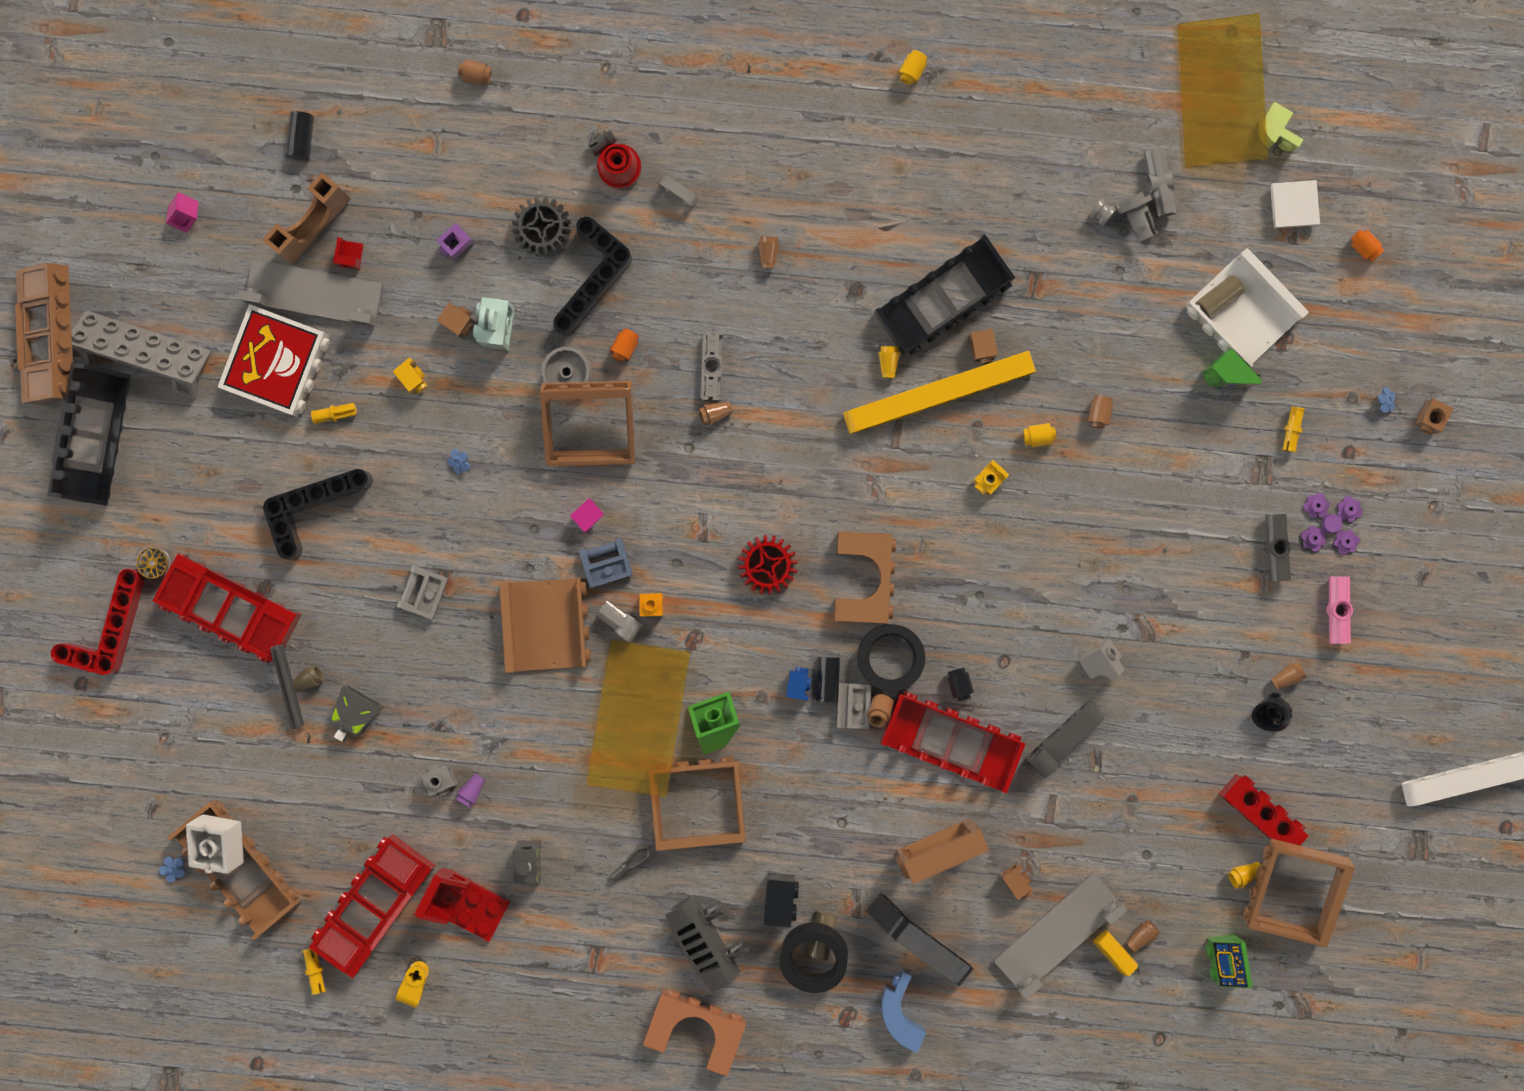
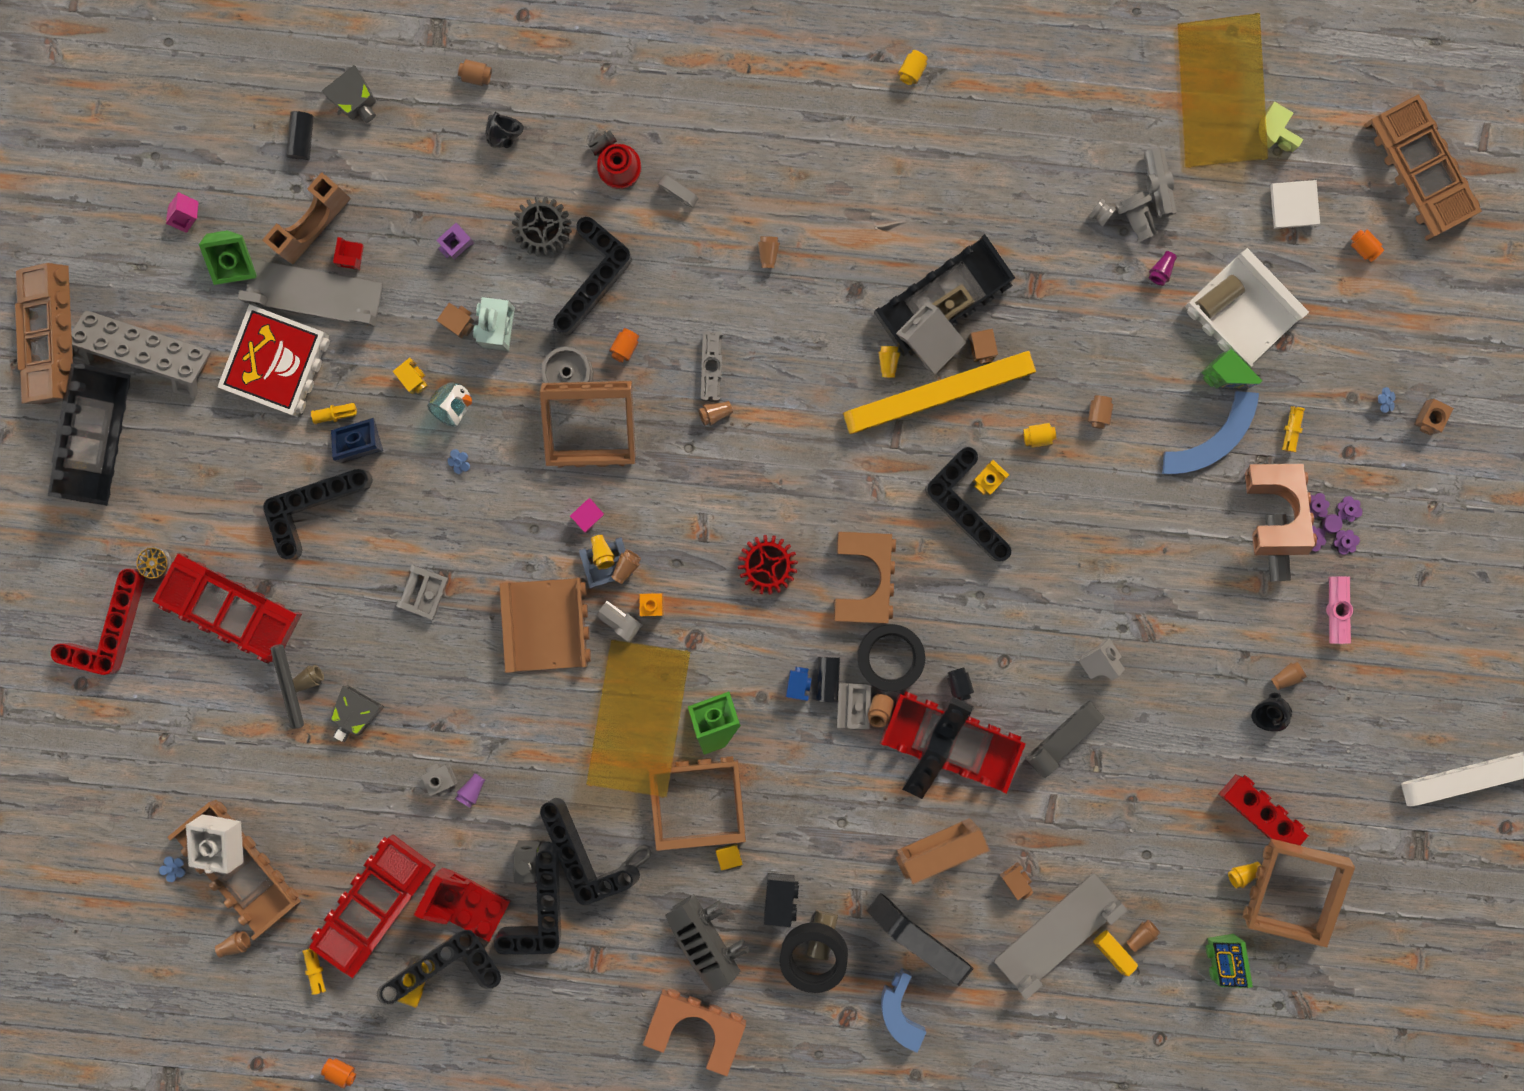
none -> bright green slope [199,230,257,285]
none -> medium nougat cone [215,931,251,958]
none -> orange brick [321,1058,357,1089]
none -> dark grey torso [322,65,376,123]
none -> dark blue slope [331,418,383,463]
none -> black beam [377,930,501,1004]
none -> piece [427,382,472,427]
none -> black helmet [485,112,524,148]
none -> black beam [494,842,561,955]
none -> black beam [540,798,640,905]
none -> yellow cone [591,535,615,570]
none -> medium nougat cone [611,549,641,584]
none -> yellow slope [715,843,743,871]
none -> light grey panel [896,302,966,374]
none -> black bracket [902,697,973,799]
none -> black beam [925,447,1012,562]
none -> dark tan brick [932,284,975,321]
none -> magenta cone [1149,251,1177,286]
none -> medium blue tile [1162,391,1259,474]
none -> arch [1245,464,1317,555]
none -> medium nougat window [1364,94,1482,241]

